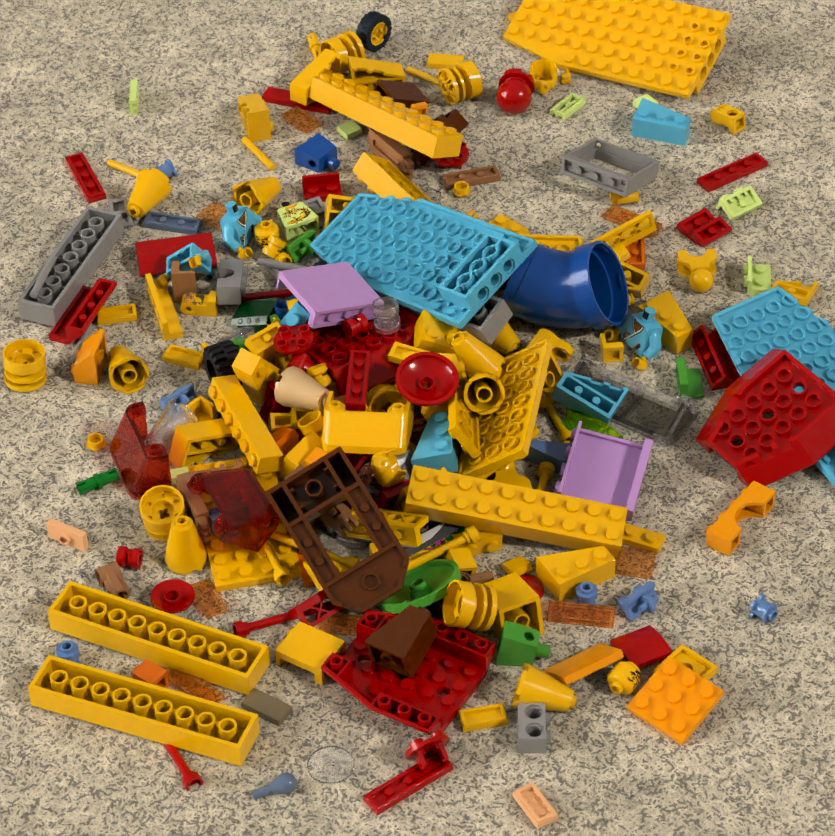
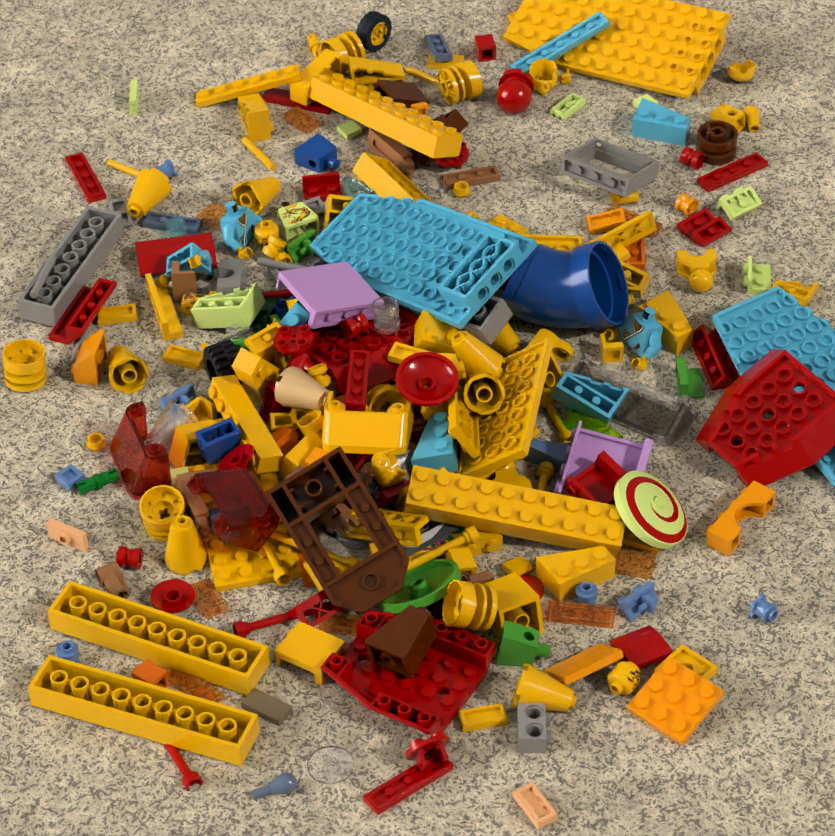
none -> medium blue plate [55,464,85,491]
none -> clear light blue plate [164,215,188,238]
none -> yellowish green wedge [191,283,265,329]
none -> blue torso [195,417,241,465]
none -> yellow plate [196,64,301,108]
none -> red dish [218,444,254,476]
none -> clear light blue plate [343,176,375,197]
none -> sand blue tile [424,34,453,62]
none -> red brick [474,34,496,62]
none -> medium azure plate [510,11,610,75]
none -> red panel [564,451,627,504]
none -> light orange plate [586,208,626,235]
none -> yellowish green dish [614,470,688,549]
none -> light orange wheel [675,193,699,217]
none -> red wheel [679,146,705,170]
none -> reddish brown wheel [696,121,738,166]
none -> yellow hair [727,60,756,82]
none -> yellow cone [743,105,760,132]

